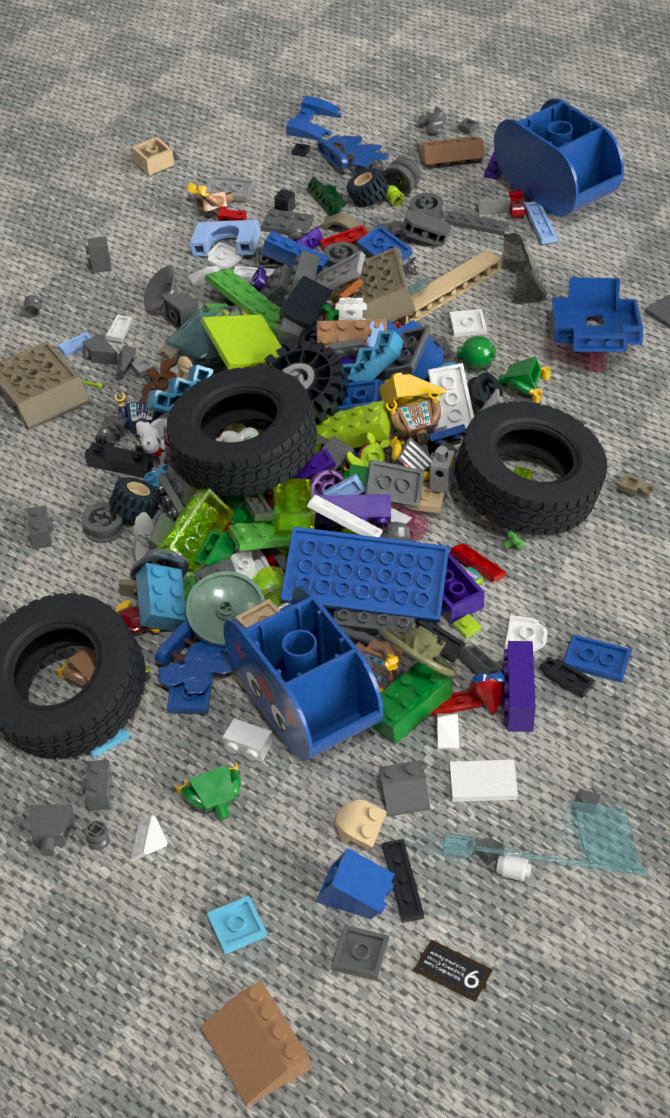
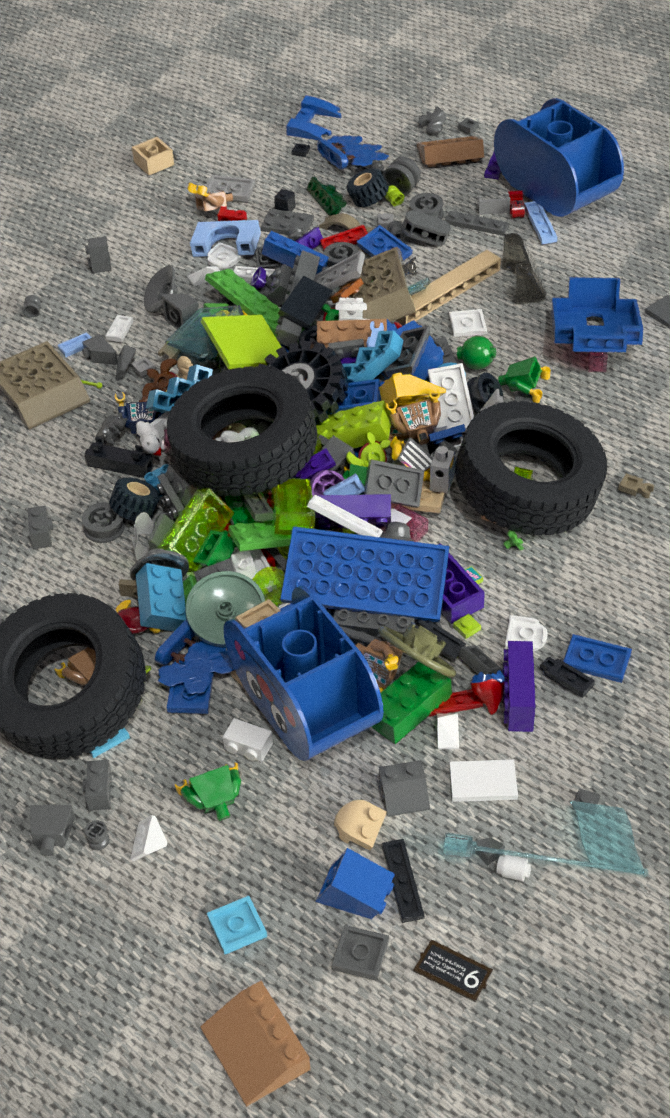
red tile [450,543,506,583] -> none

